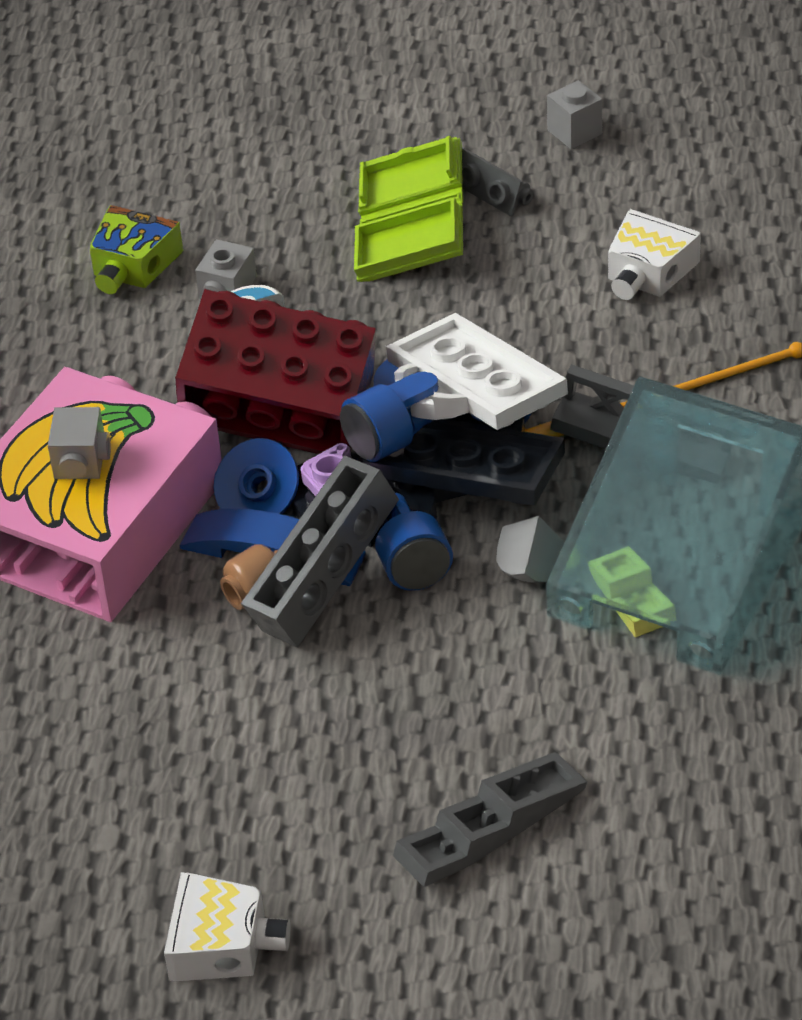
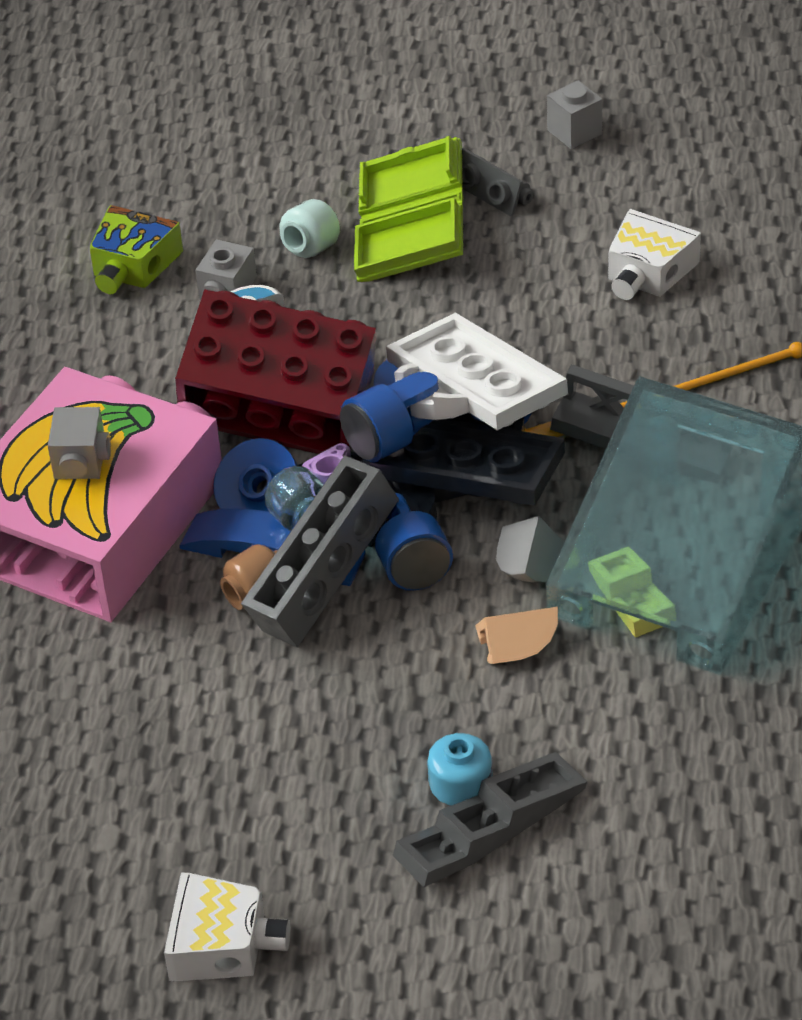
none -> clear light blue head [265,466,325,532]
none -> light aqua head [279,199,340,258]
none -> medium azure head [427,733,493,806]
none -> light nougat brick [475,607,558,664]

